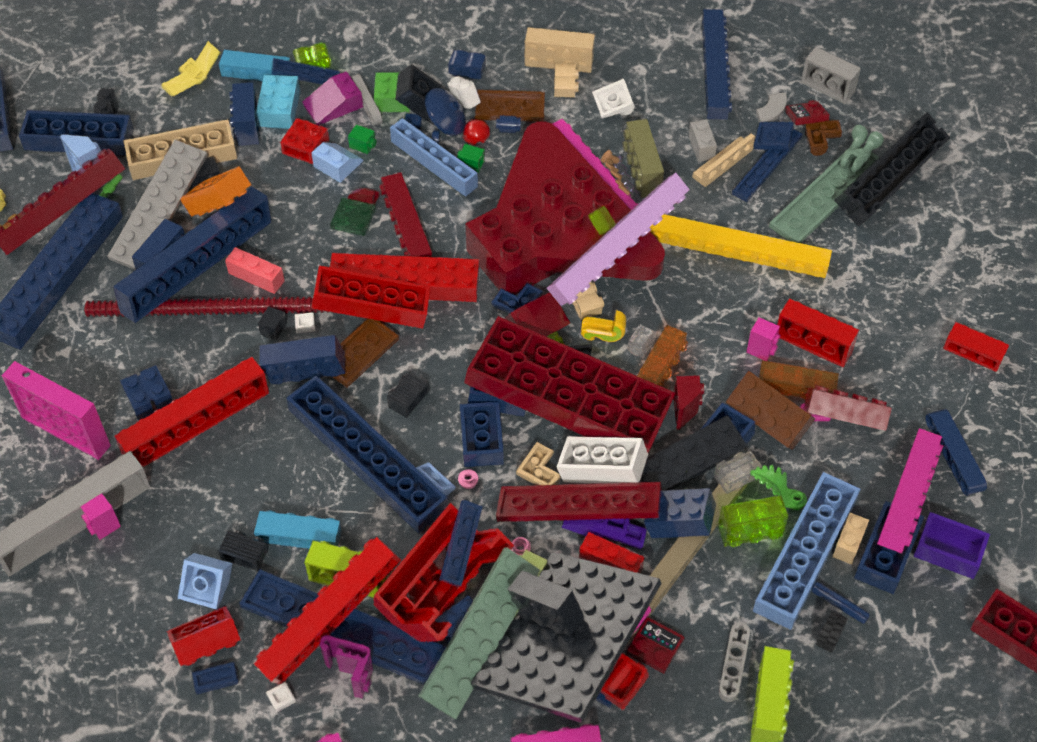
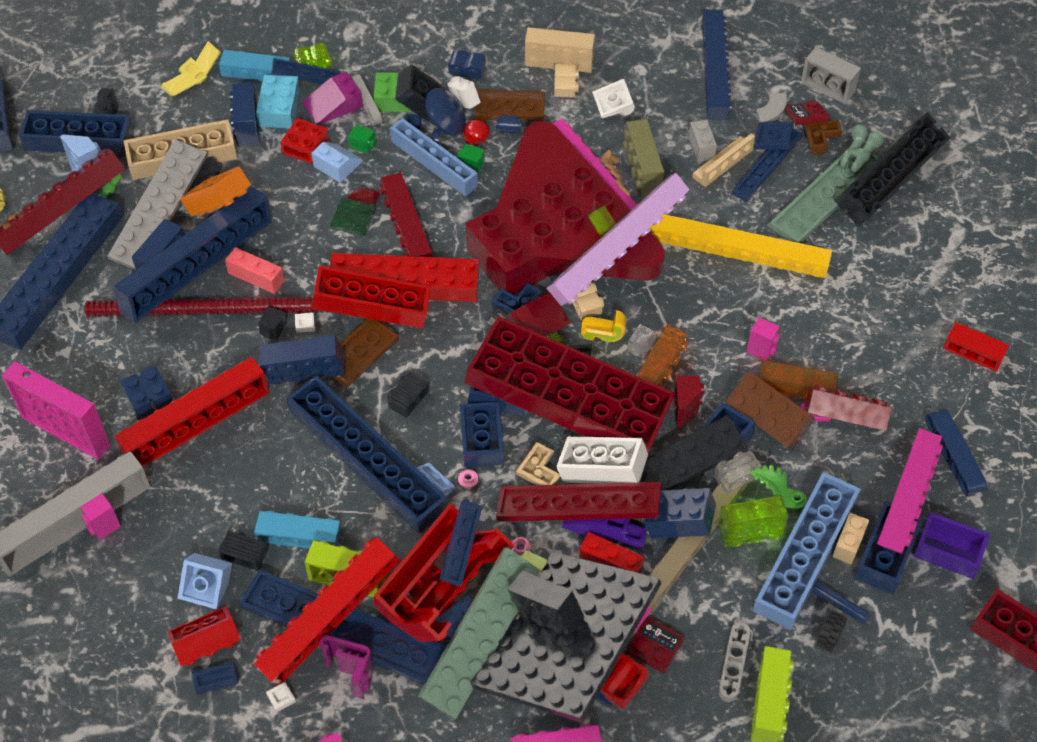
red brick [777,298,859,368] -> none

